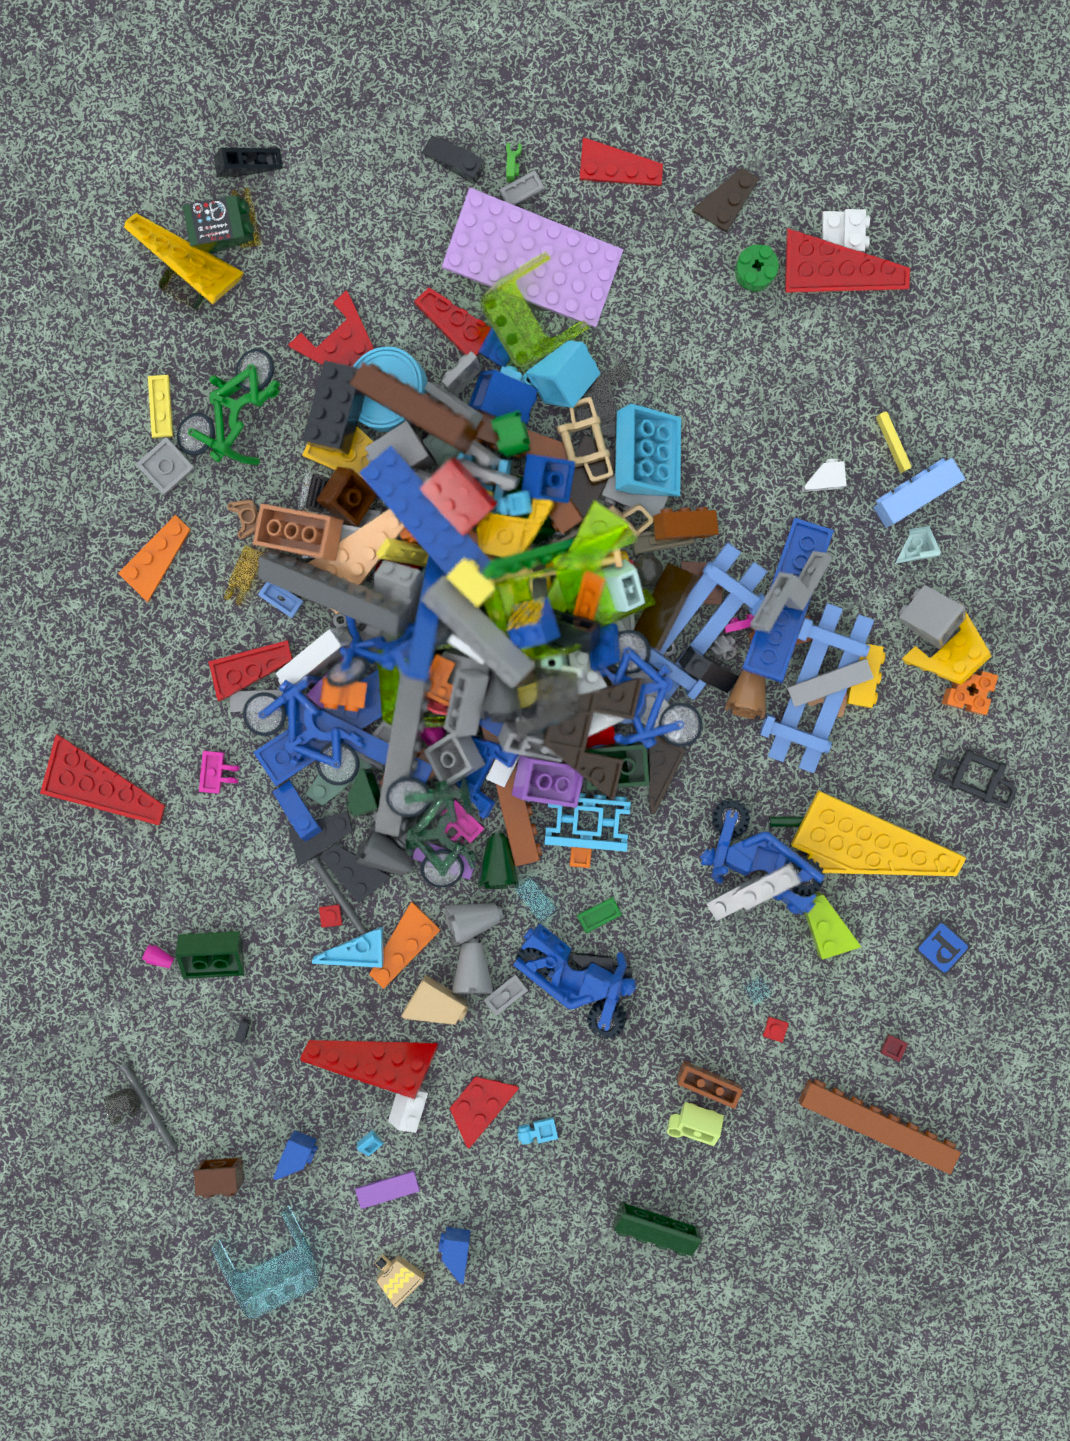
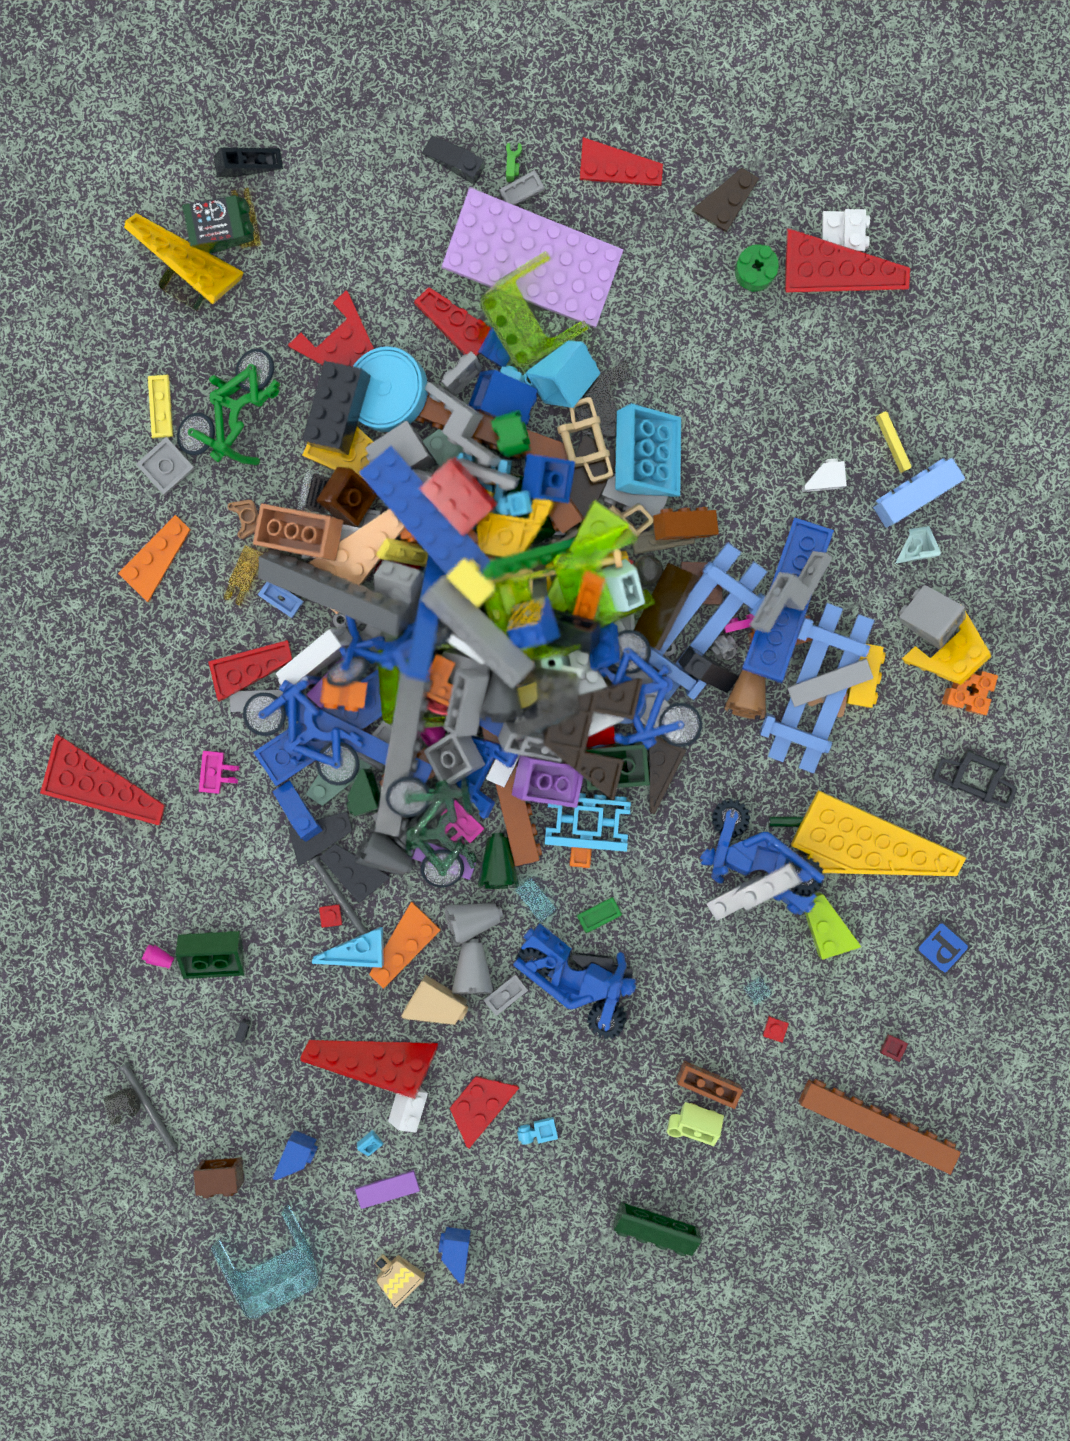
reddish brown brick [350,362,478,454] -> none

